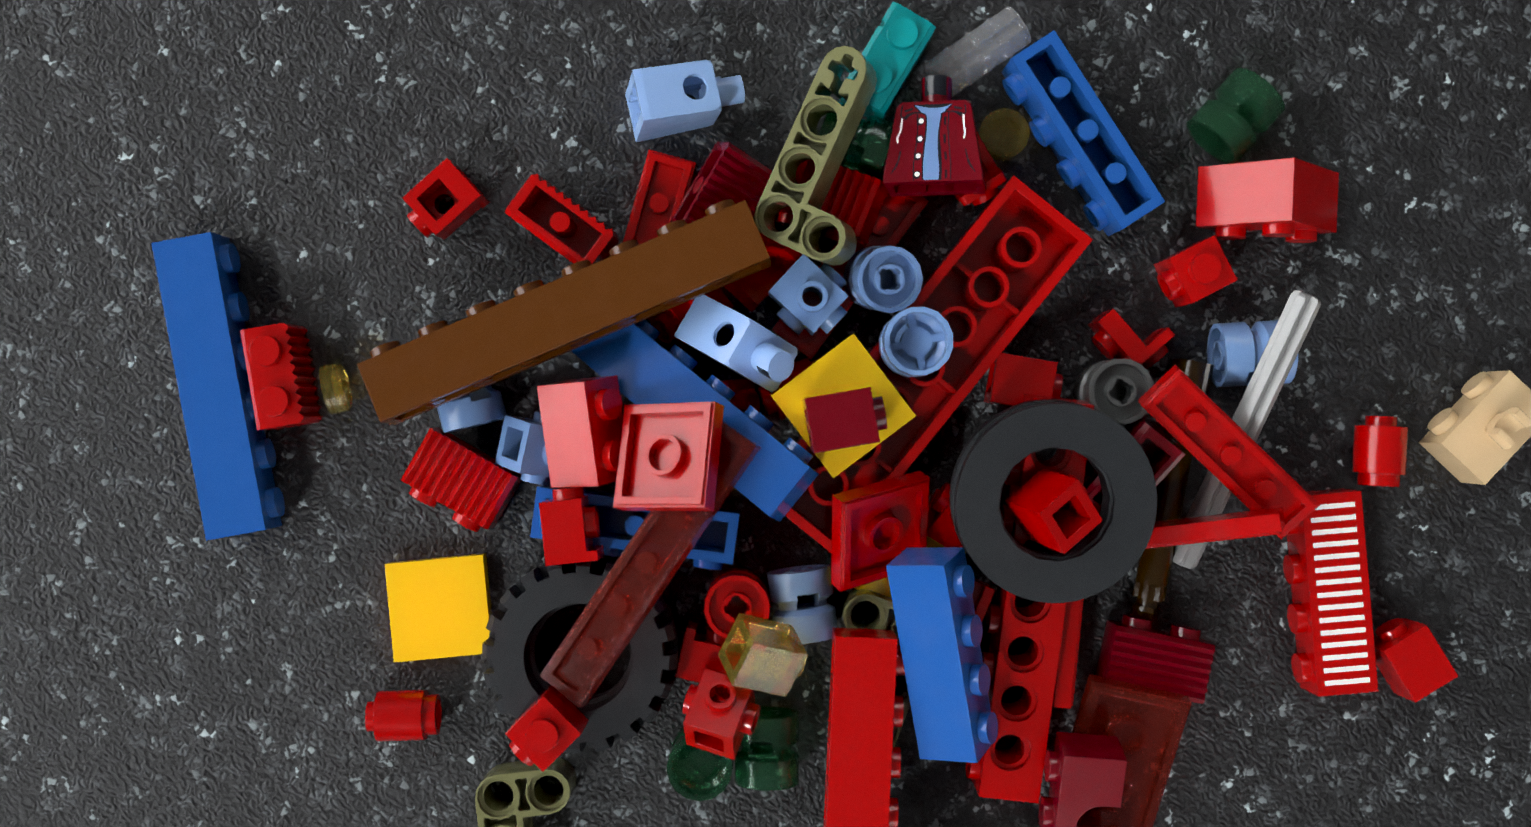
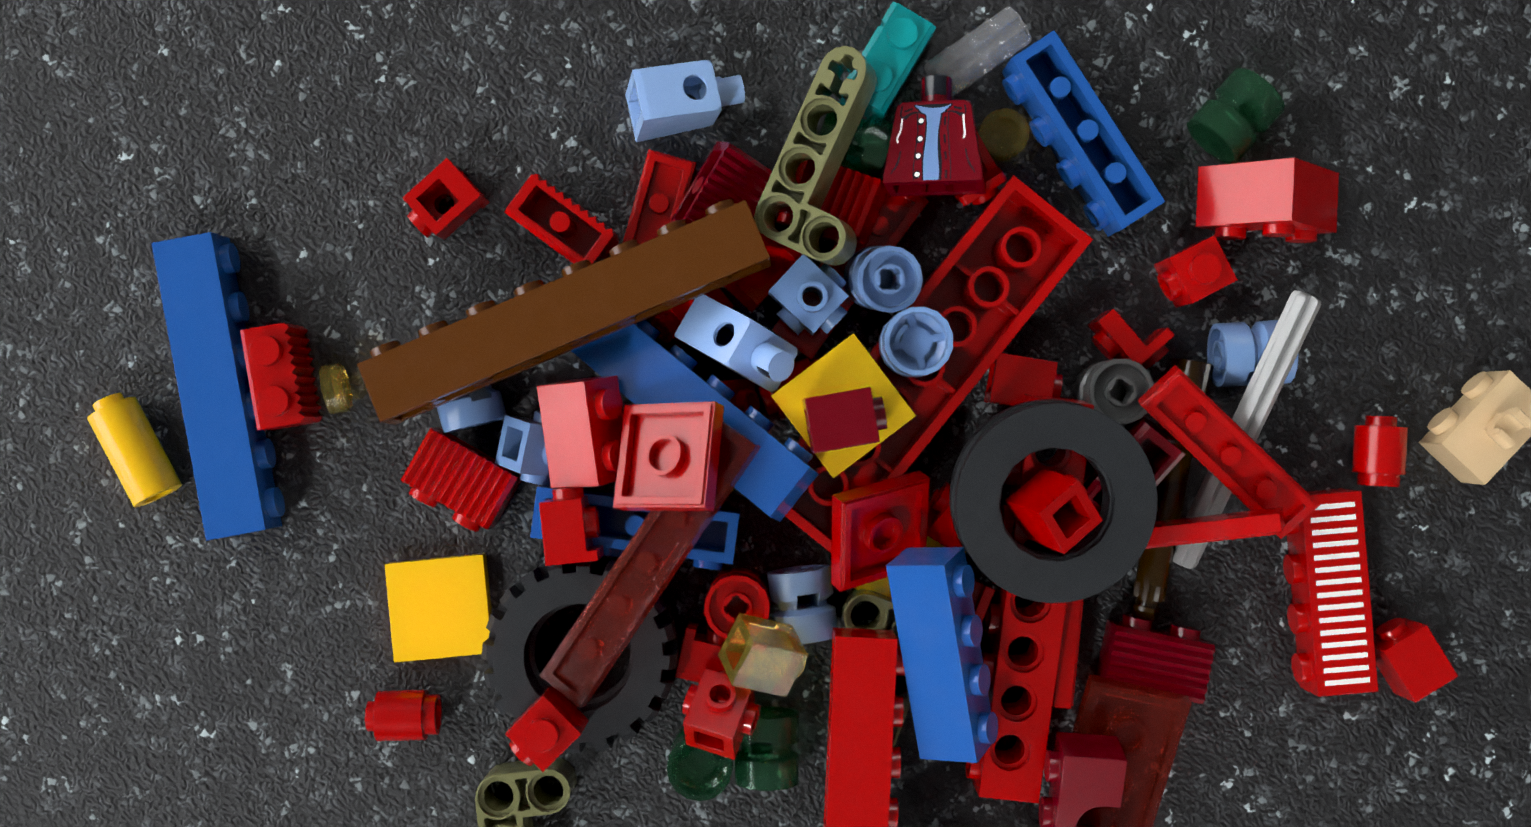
none -> yellow brick [87,393,182,508]

